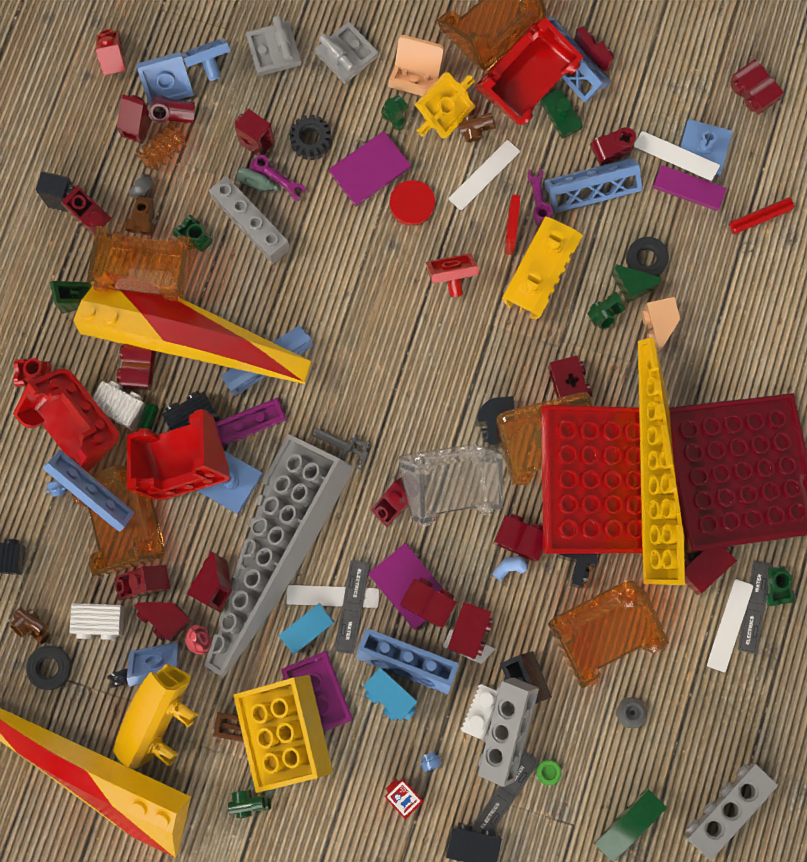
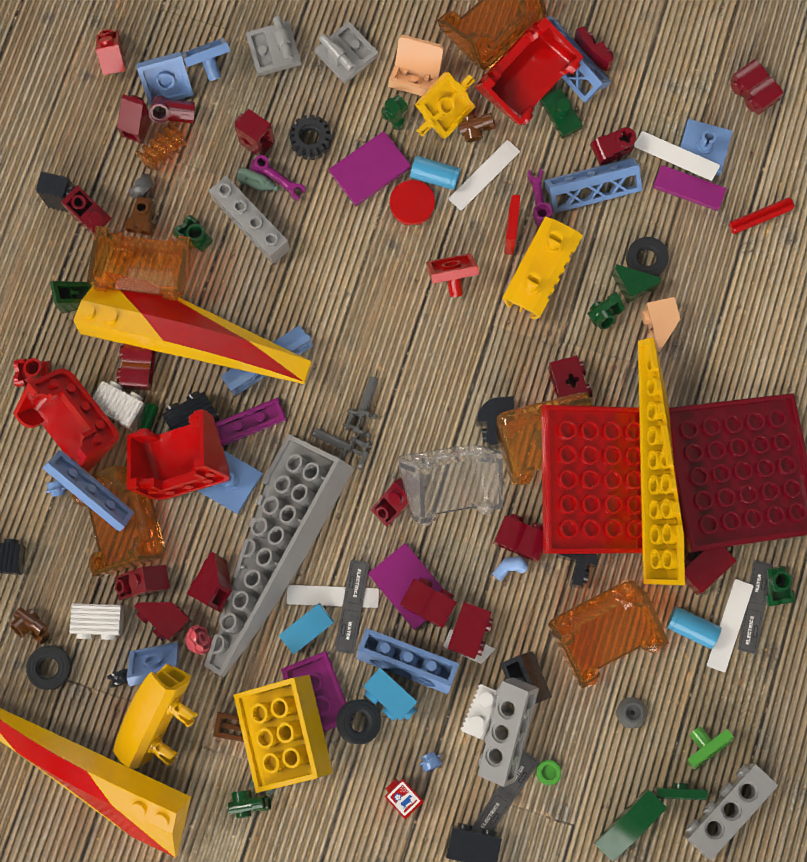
none -> black tyre [336,699,381,745]
none -> dark grey piece [342,376,379,438]
none -> dark azure pin [410,155,461,190]
none -> dark green plate [653,783,708,800]
none -> dark azure pin [666,606,722,649]
none -> bright green tile [687,726,734,771]

